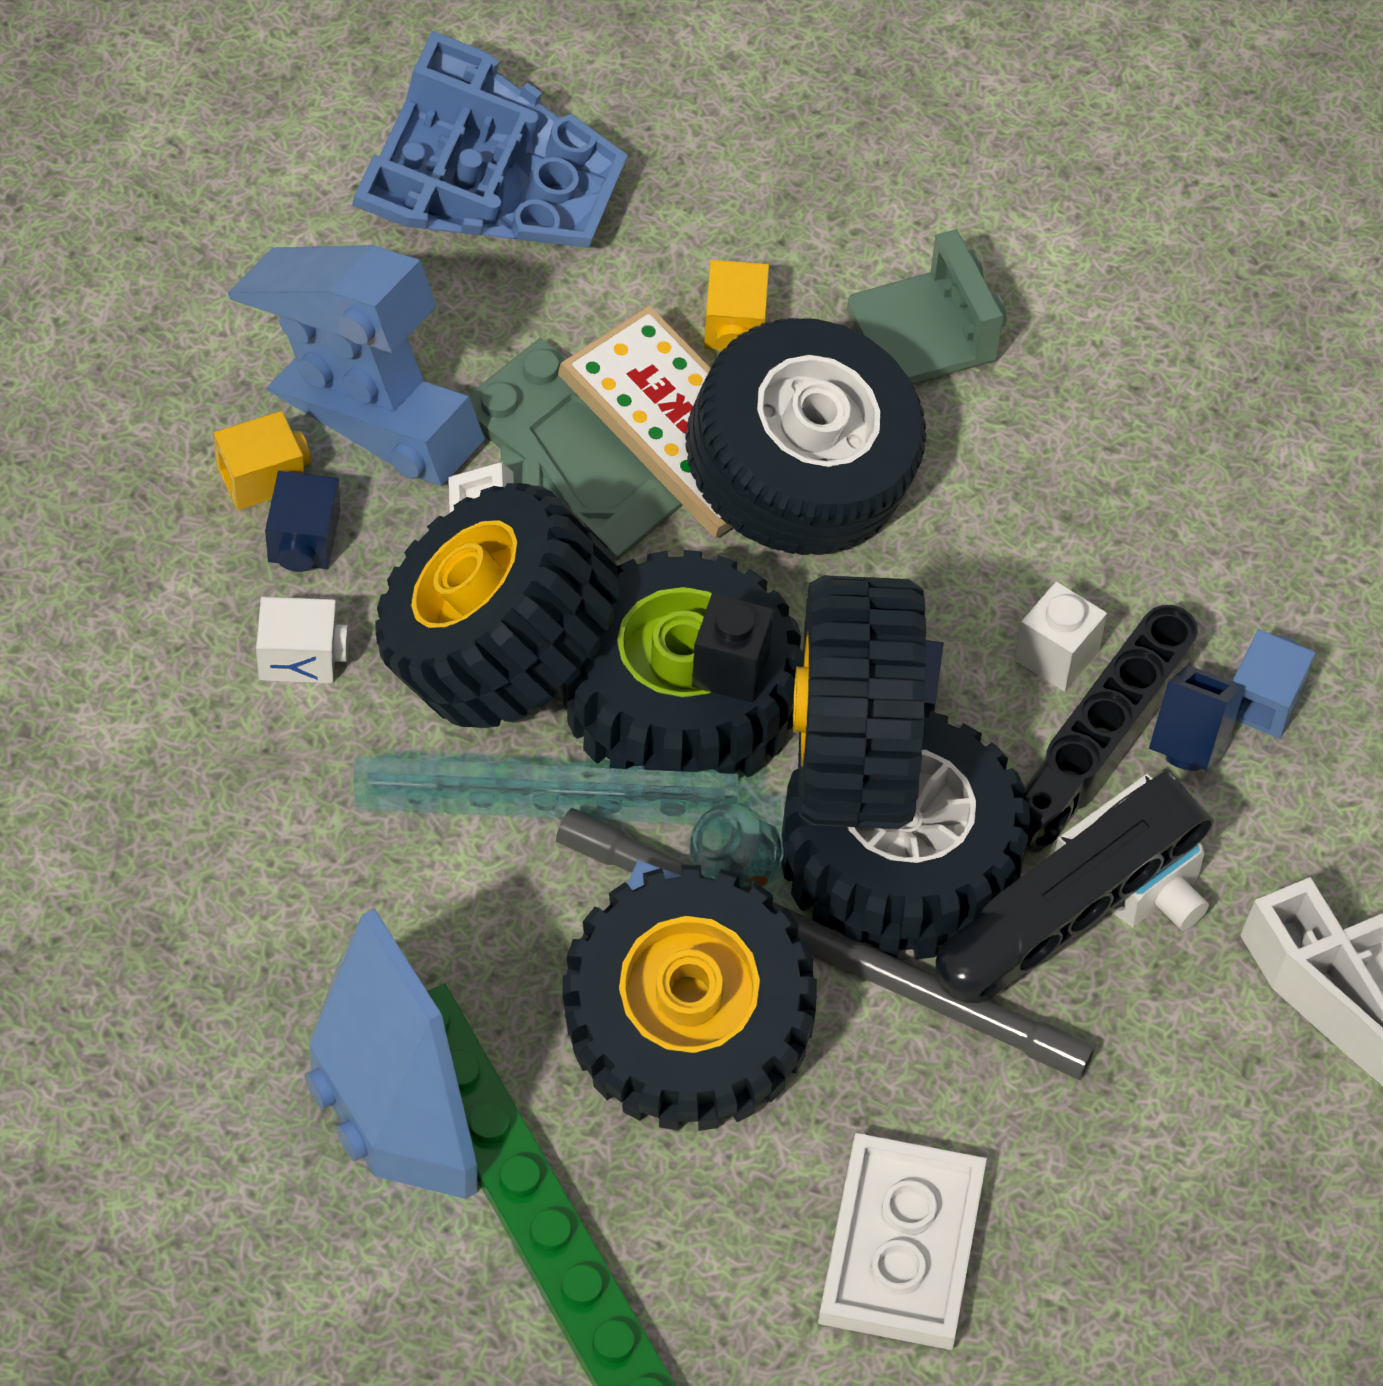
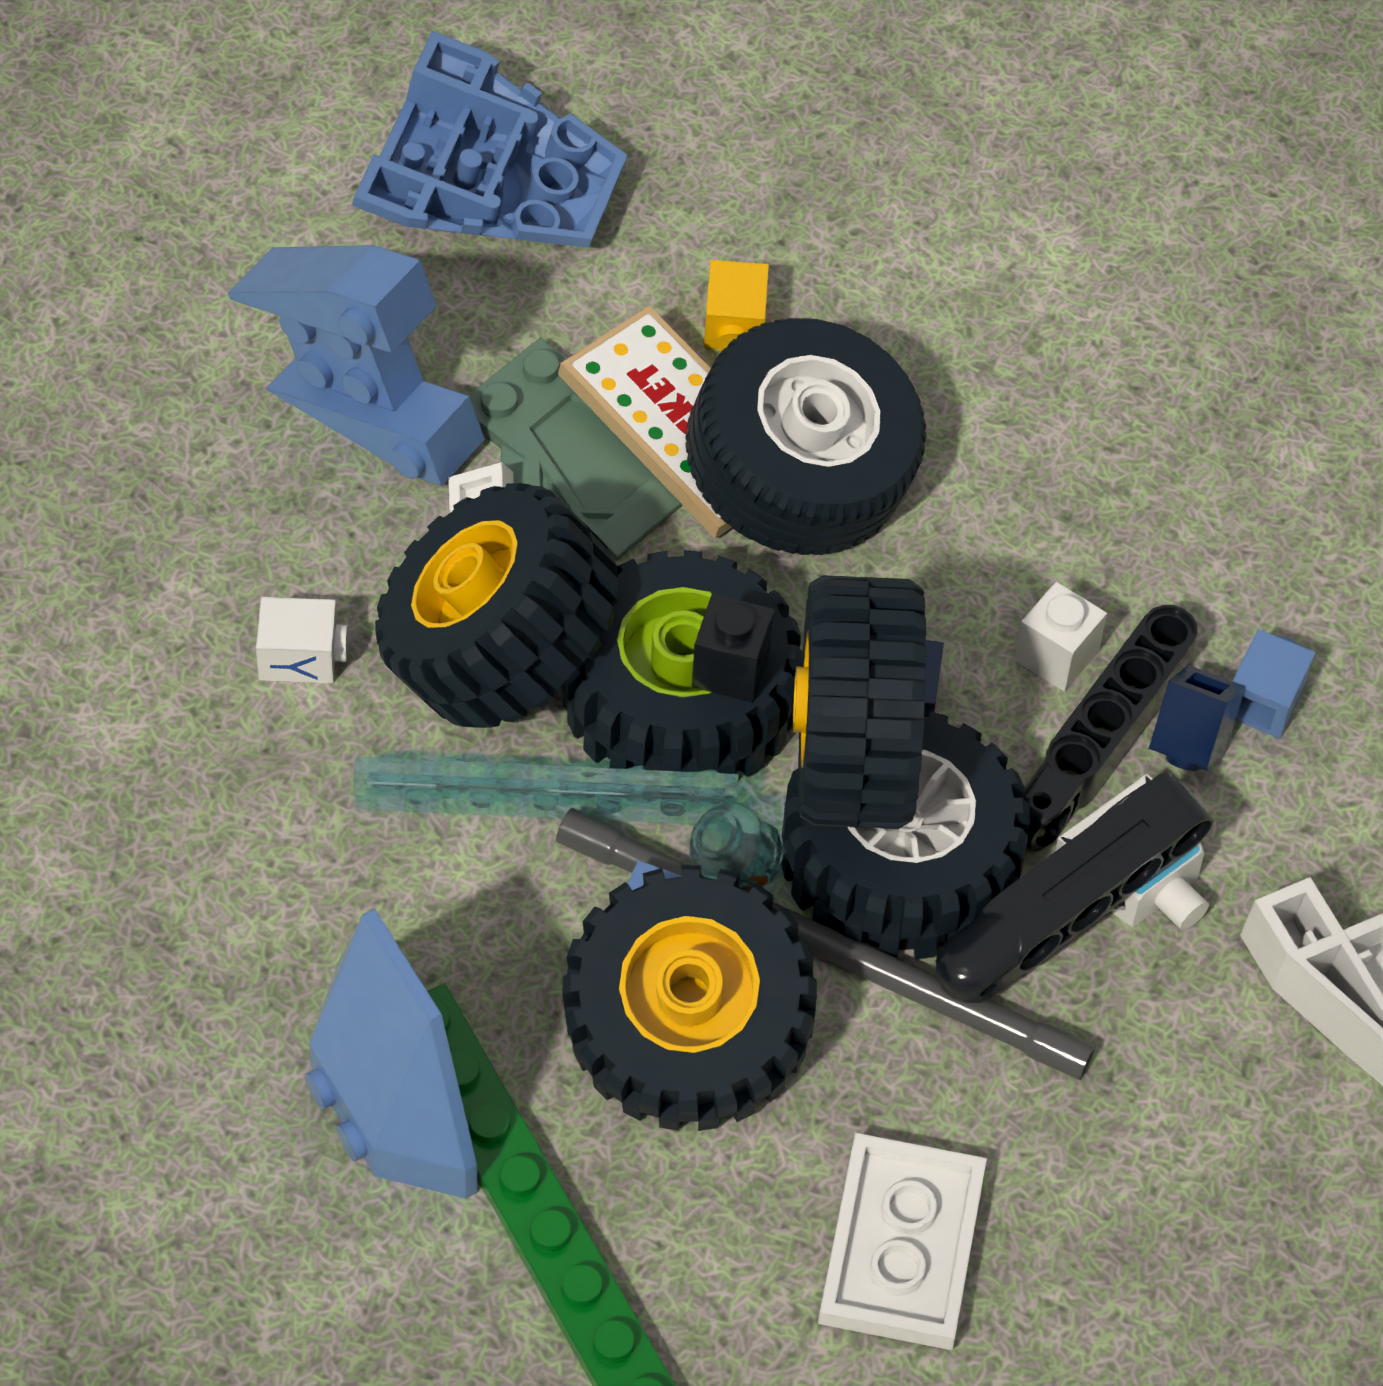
yellow brick [213,411,311,510] -> none
dark blue brick [265,471,340,572] -> none
sand green bracket [847,229,1007,383] -> none

